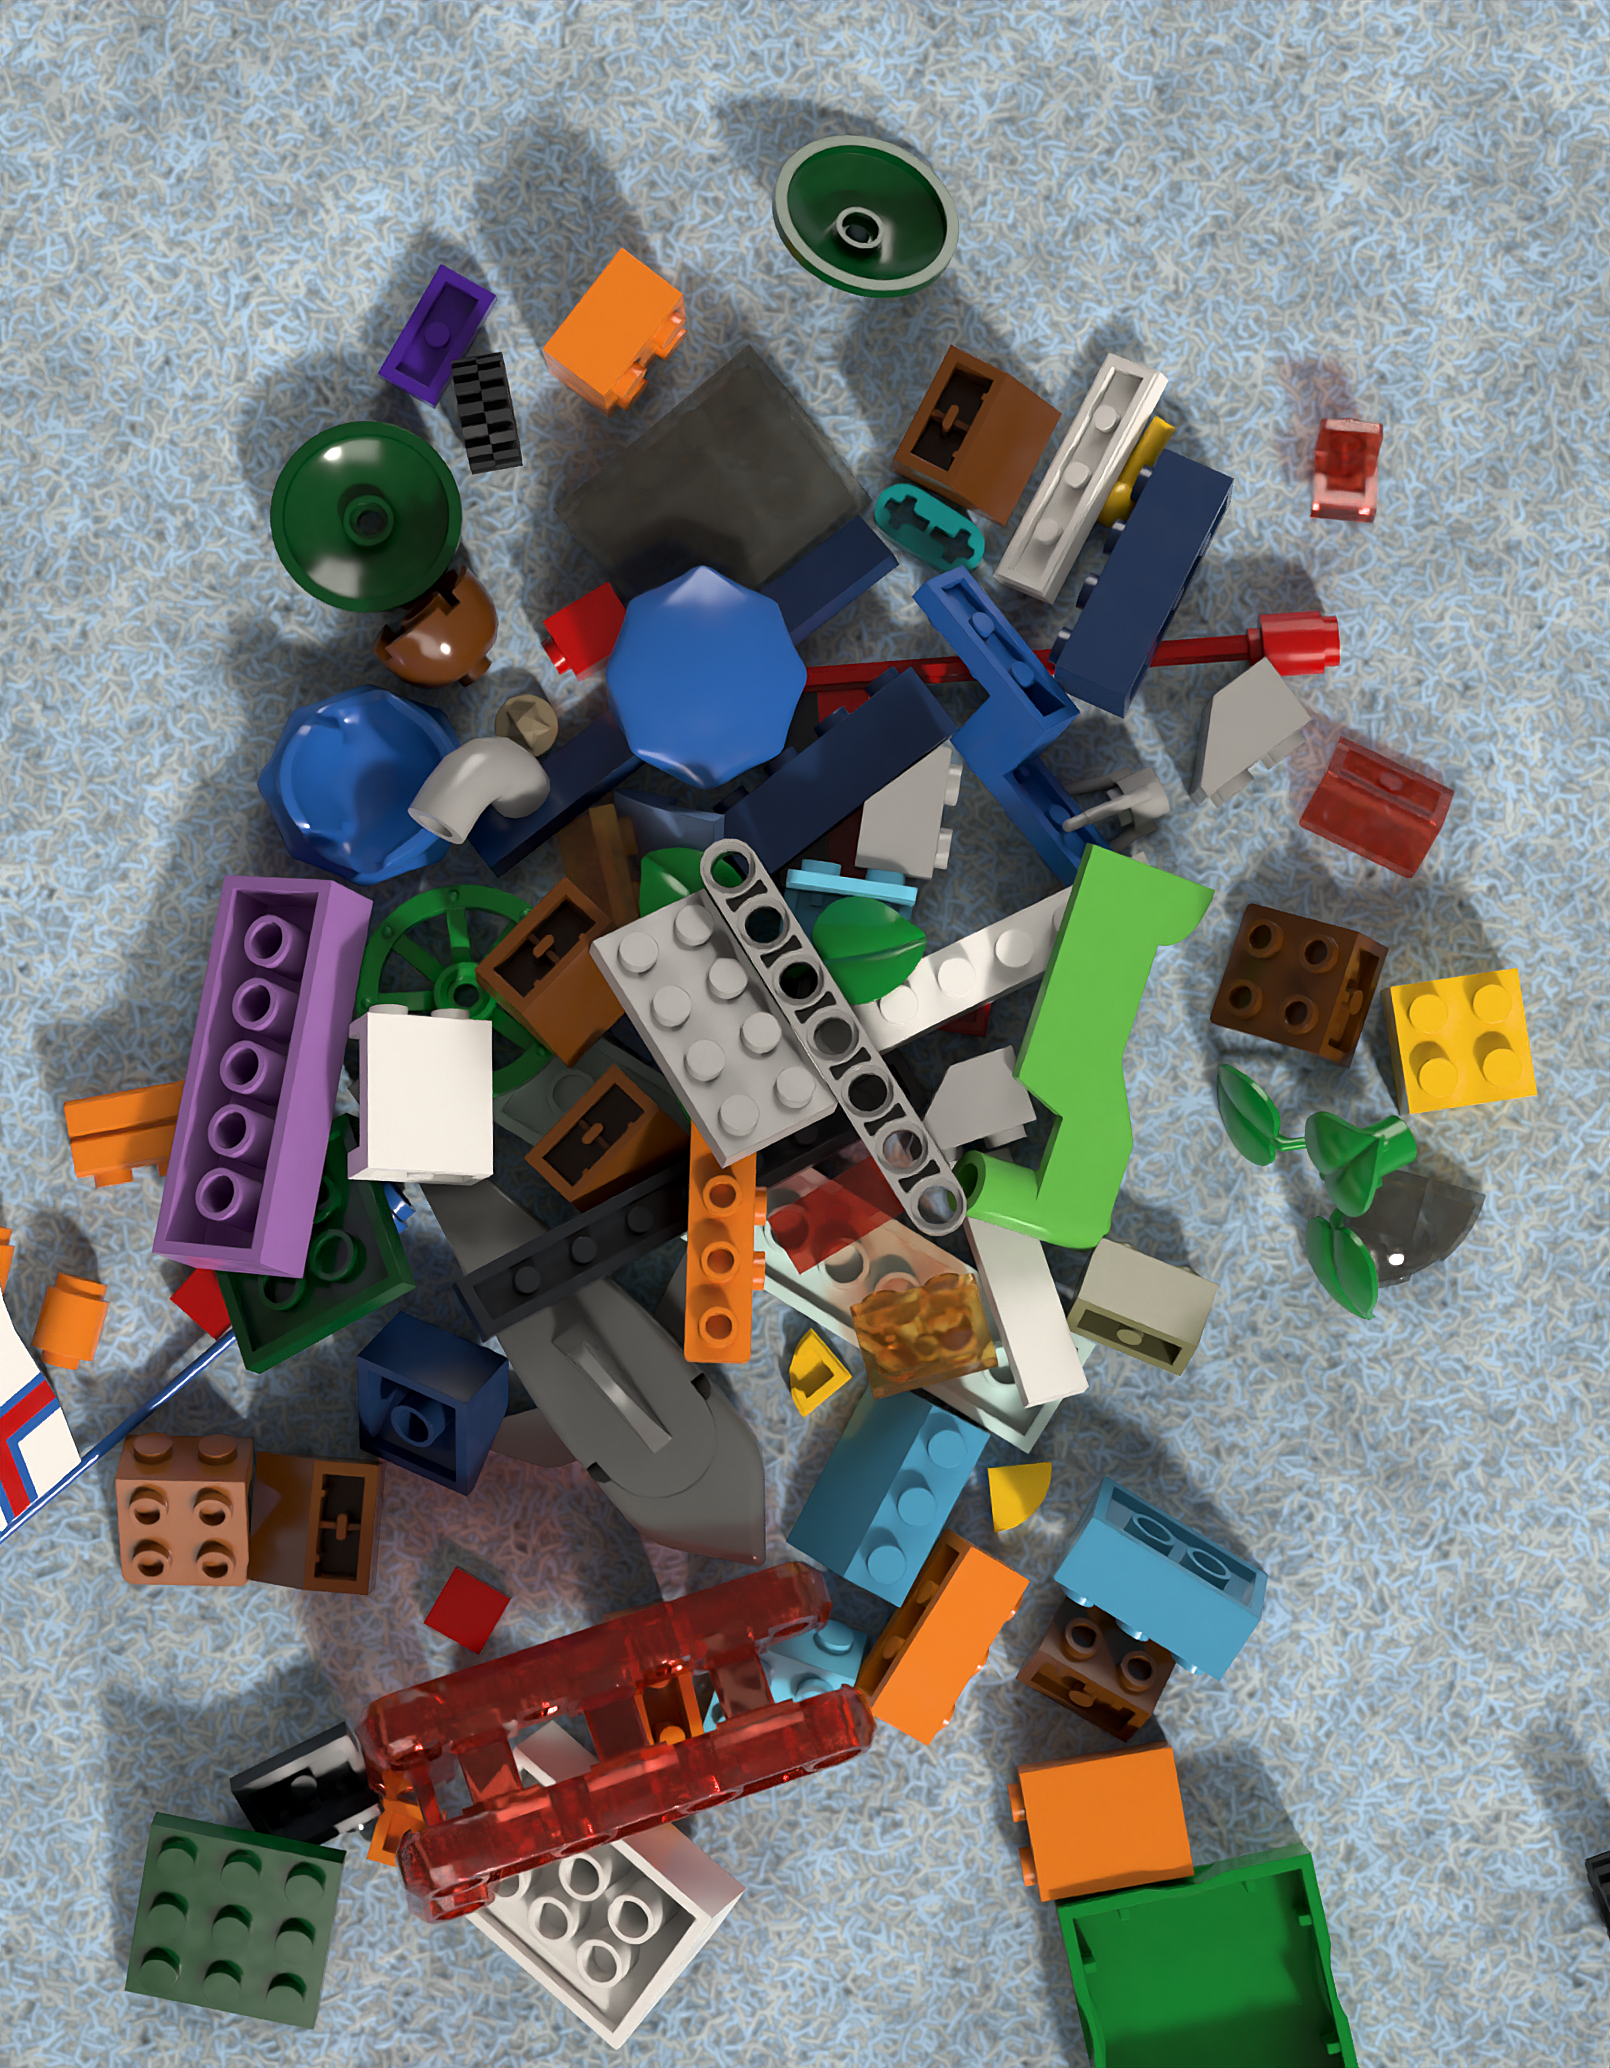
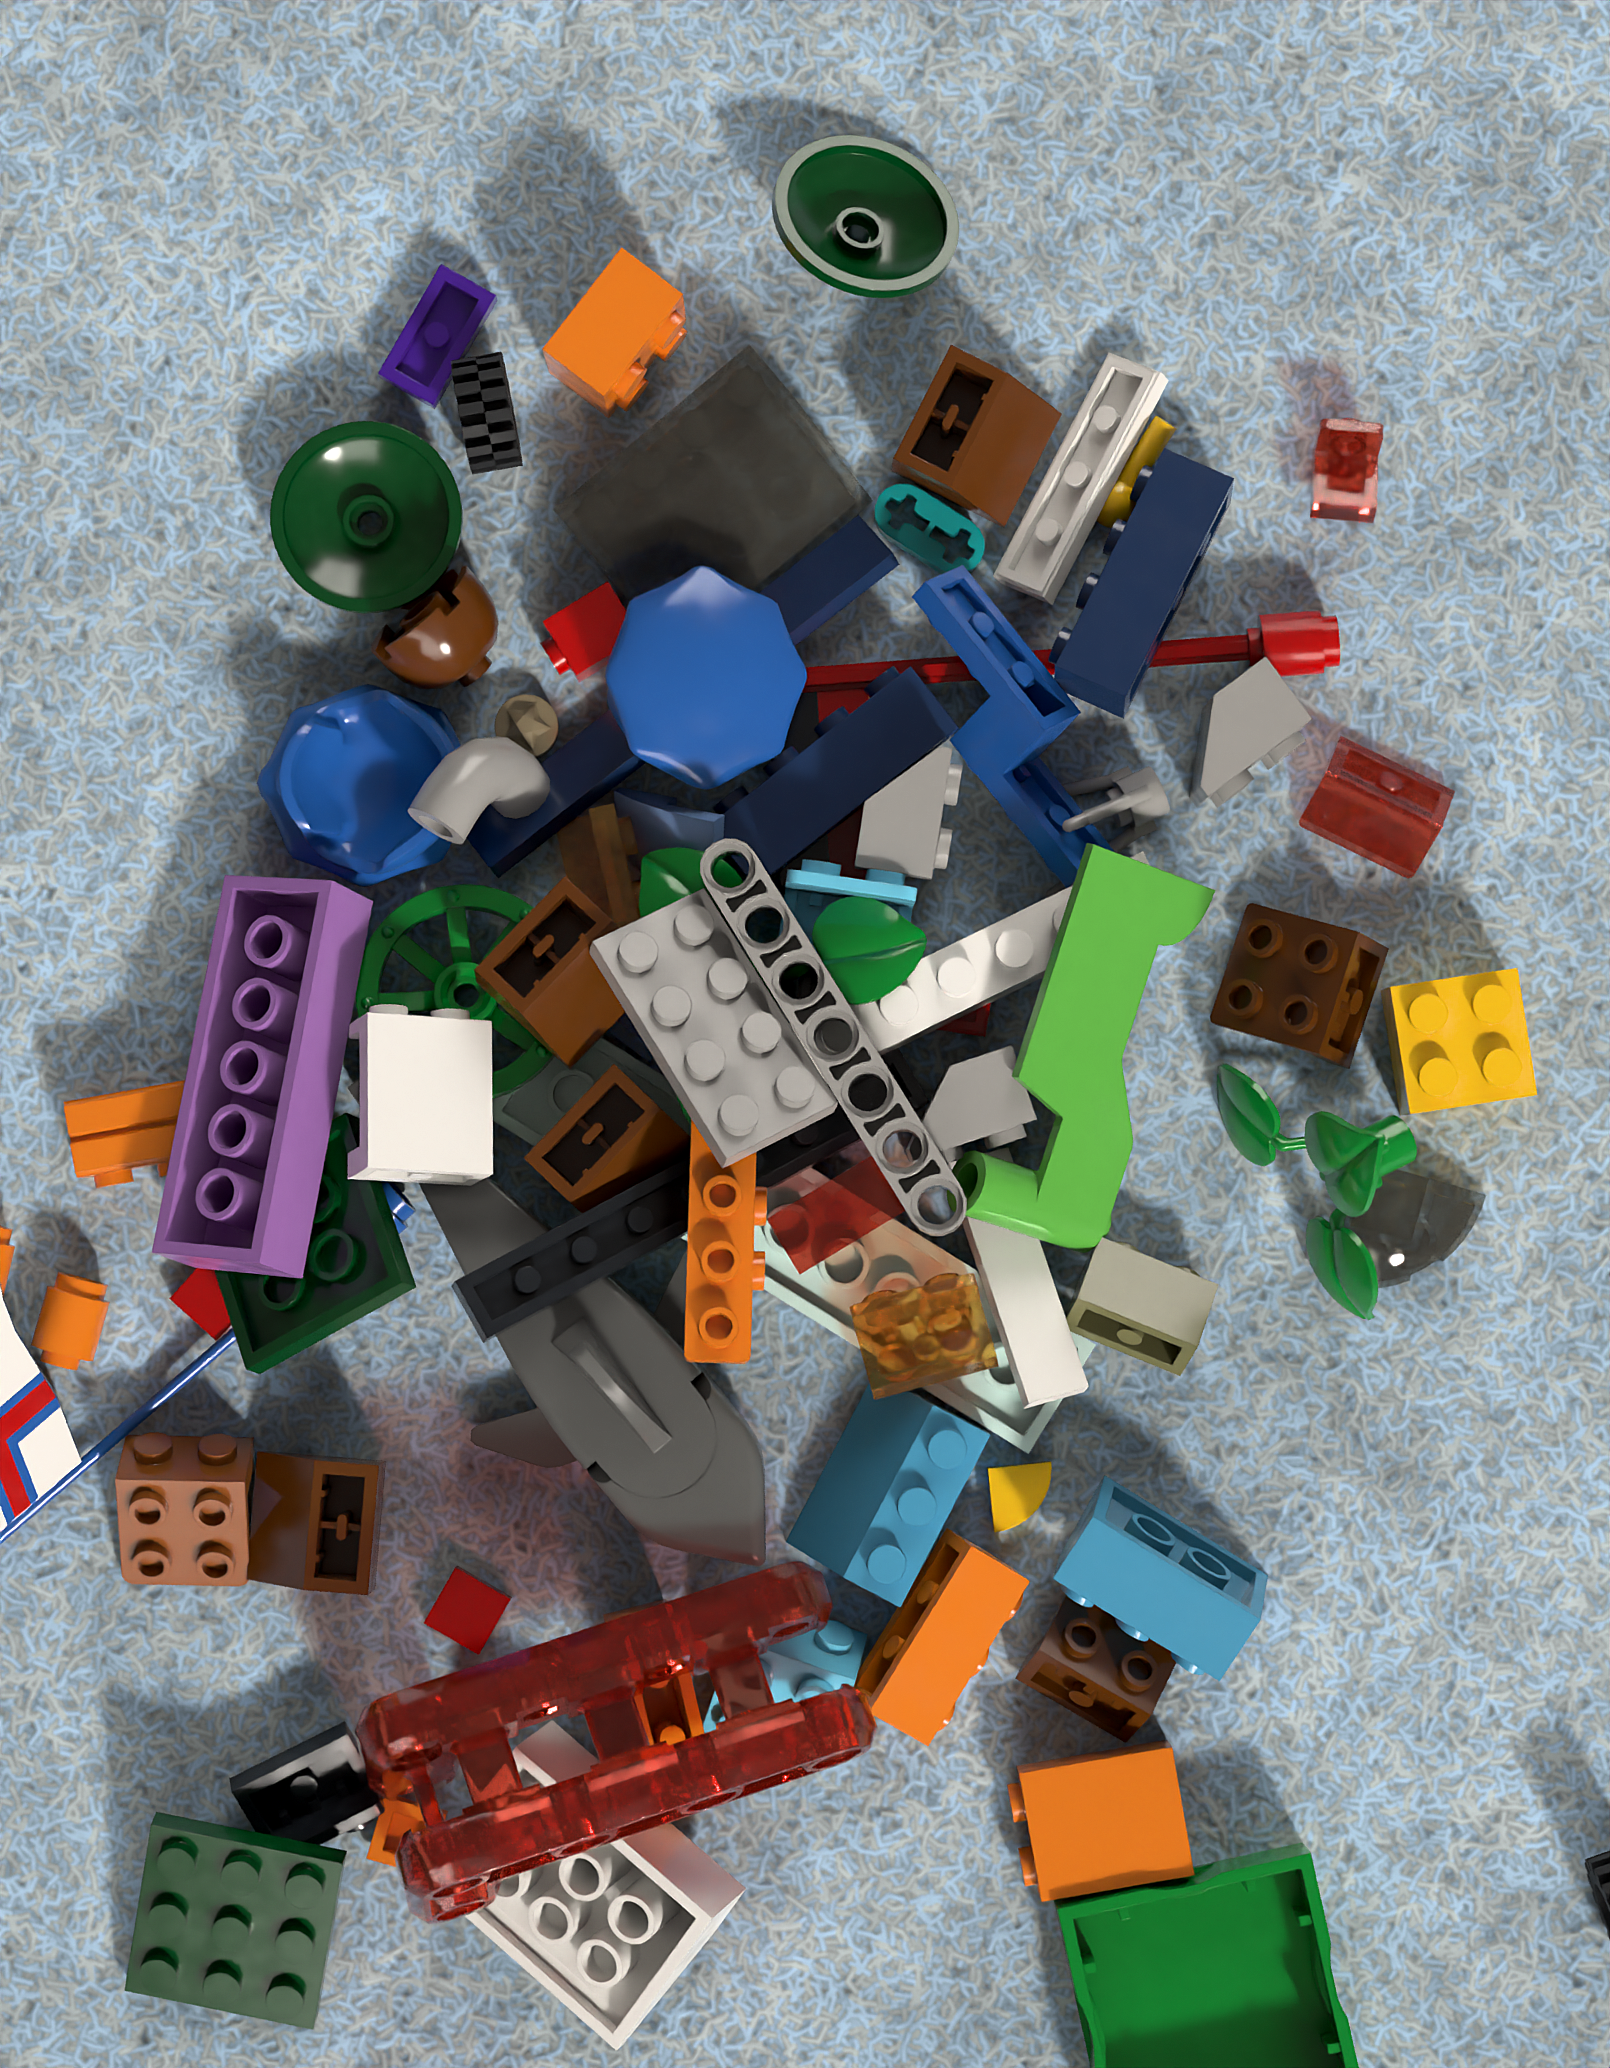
dark blue slope [357,1311,509,1497] -> none
yellow tile [789,1327,853,1418] -> none

